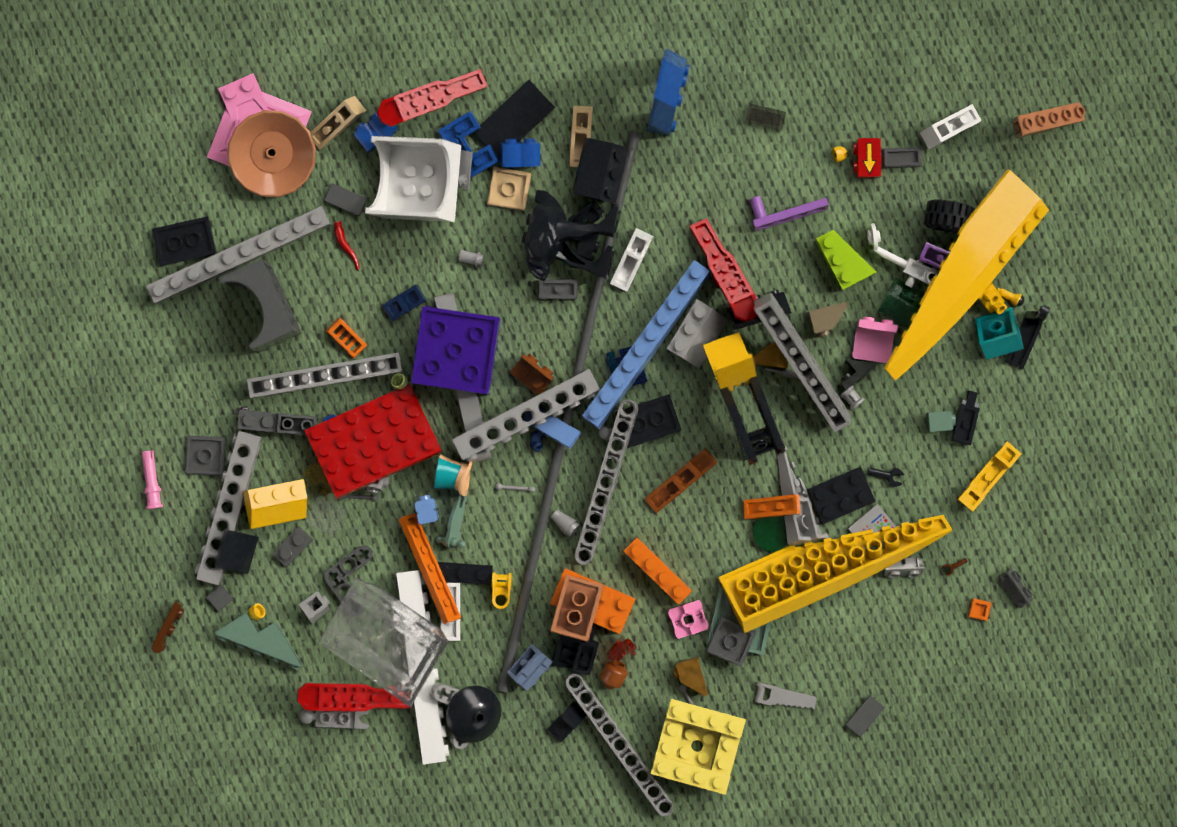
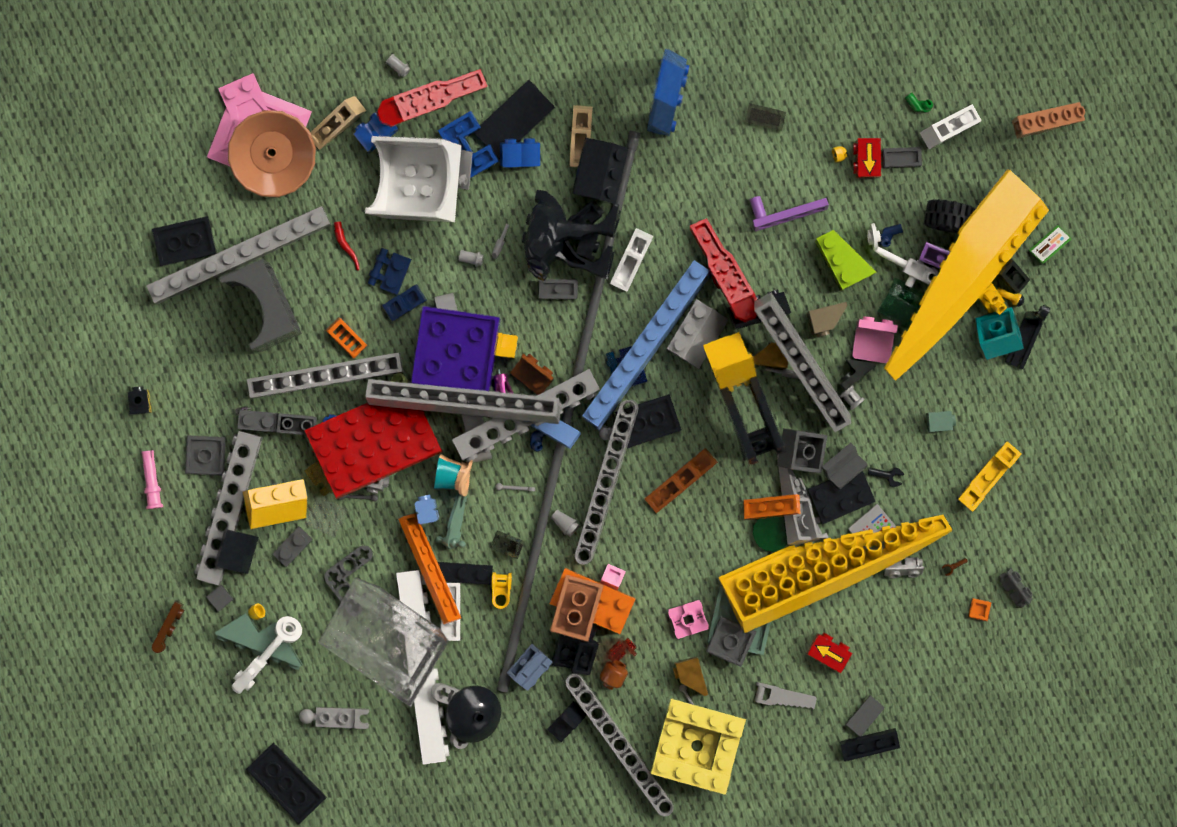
red piece [297,682,413,711] -> none
light grey brick [299,591,331,625] -> none
dark grey tile [324,183,367,216] -> none
tan tile [487,167,531,211] -> none
orange brick [623,537,692,605] -> none
black hinge [951,391,980,445] -> none
none -> black brick [128,386,152,415]
none -> white piece [232,616,302,694]
none -> black tile [246,742,327,824]
none -> light grey brick [365,379,561,424]
none -> dark blue plate [368,248,412,295]
none -> light grey pin [385,54,410,78]
none -> clear smoke slope [491,530,525,559]
none -> light grey piece [492,224,509,259]
none -> flat silver piece [493,369,514,394]
none -> yellow panel [495,333,518,359]
none -> bright pink plate [600,564,626,590]
none -> dark grey brick [777,428,828,473]
none -> red brick [806,632,852,673]
none -> dark grey panel [822,443,867,489]
none -> black plate [839,728,900,762]
none -> dark blue arm [879,224,903,247]
none -> green arm [905,93,933,113]
none -> pearl dark grey slope [996,259,1030,294]
none -> slope [1029,225,1072,265]

